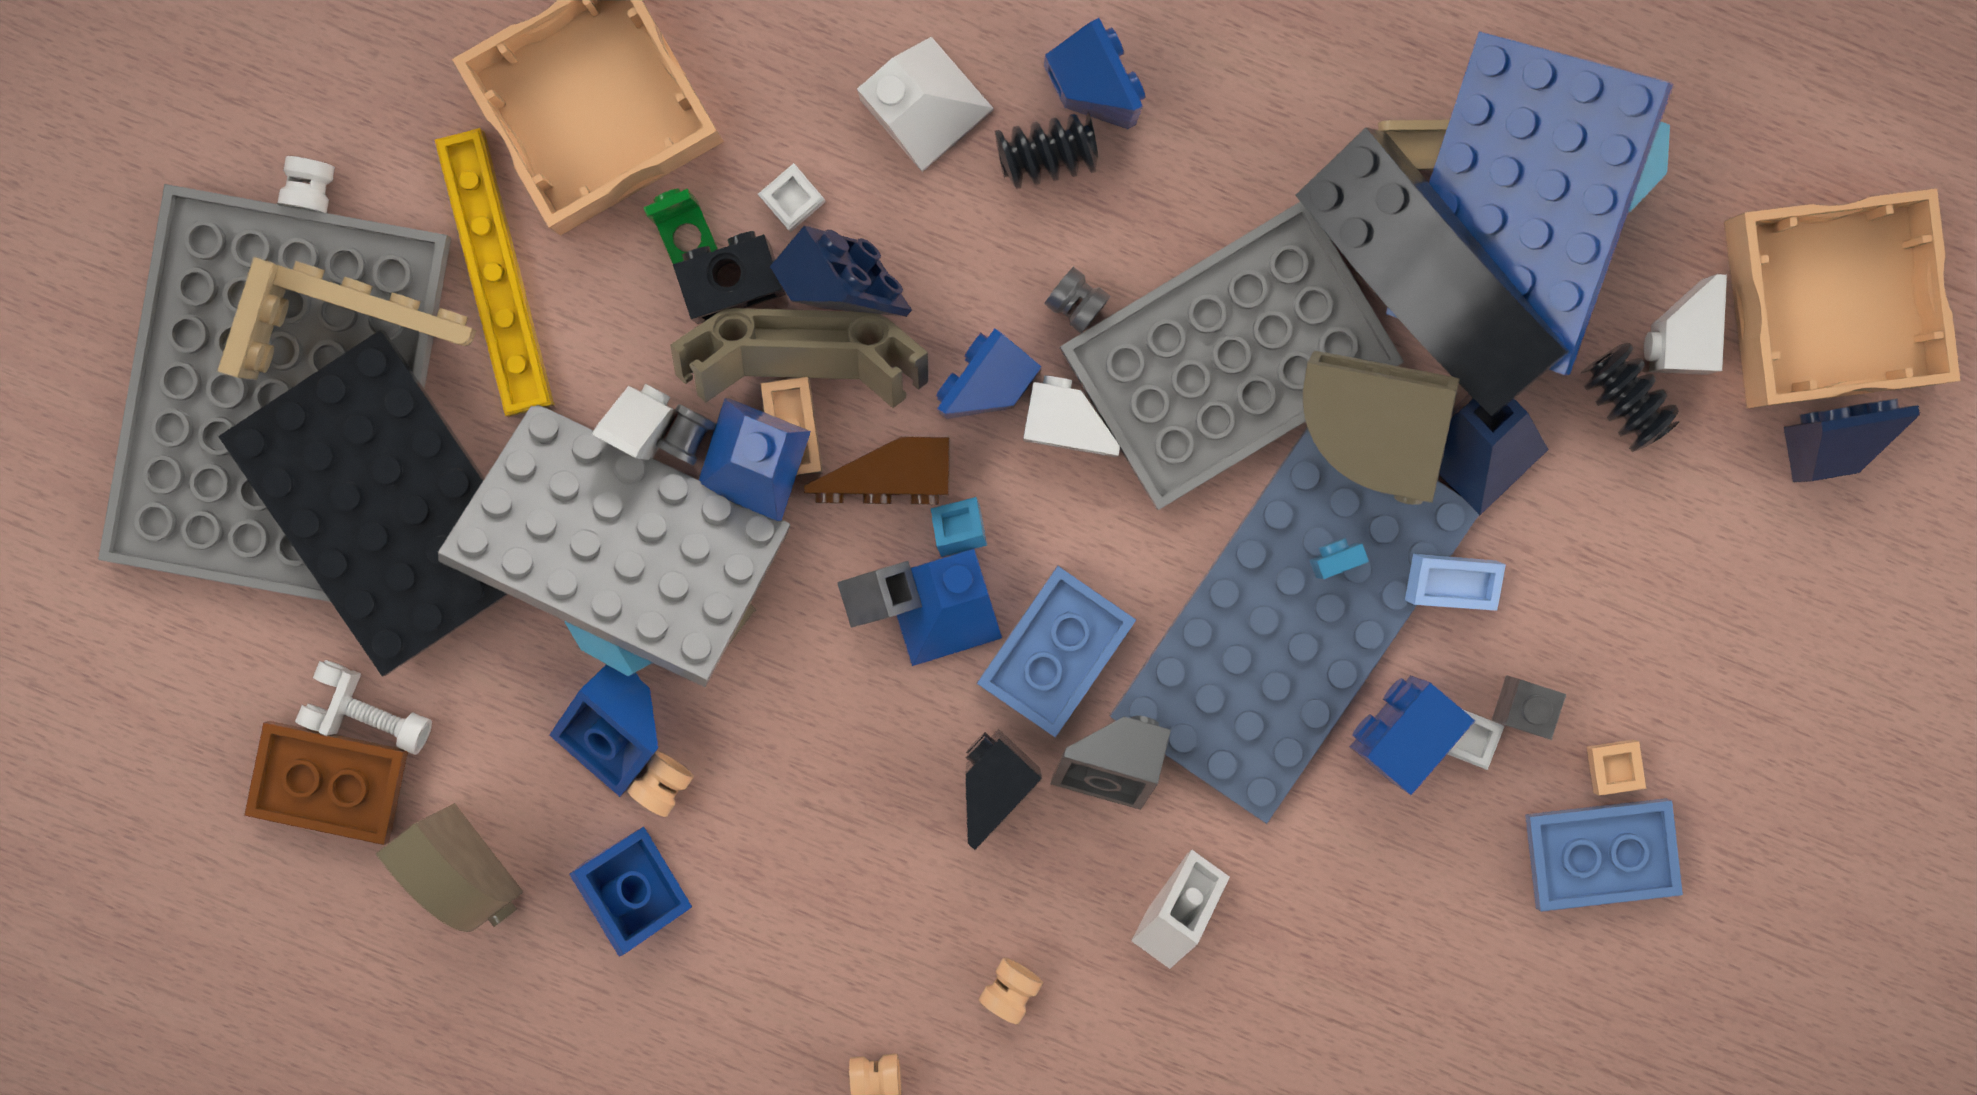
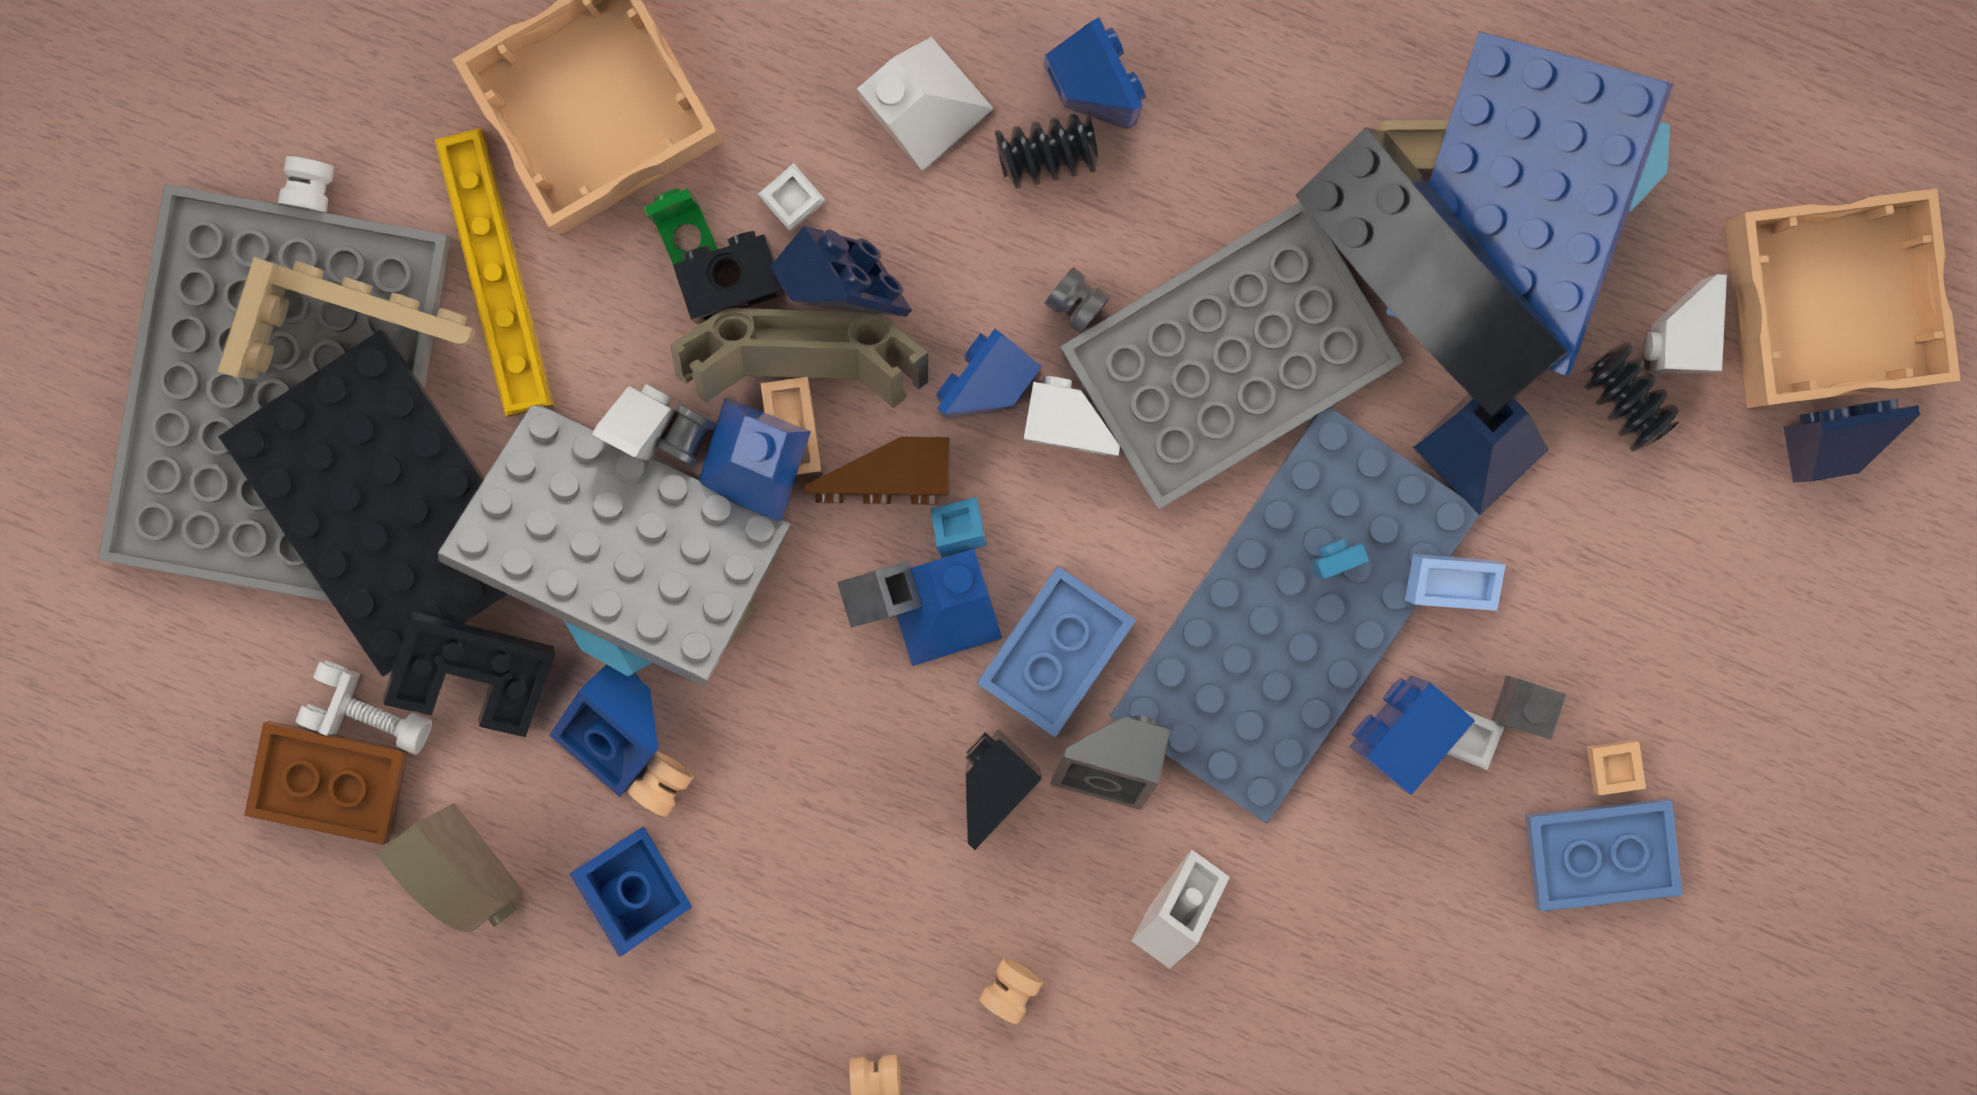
dark tan brick [1303,350,1459,505] -> none
none -> black plate [383,611,555,737]

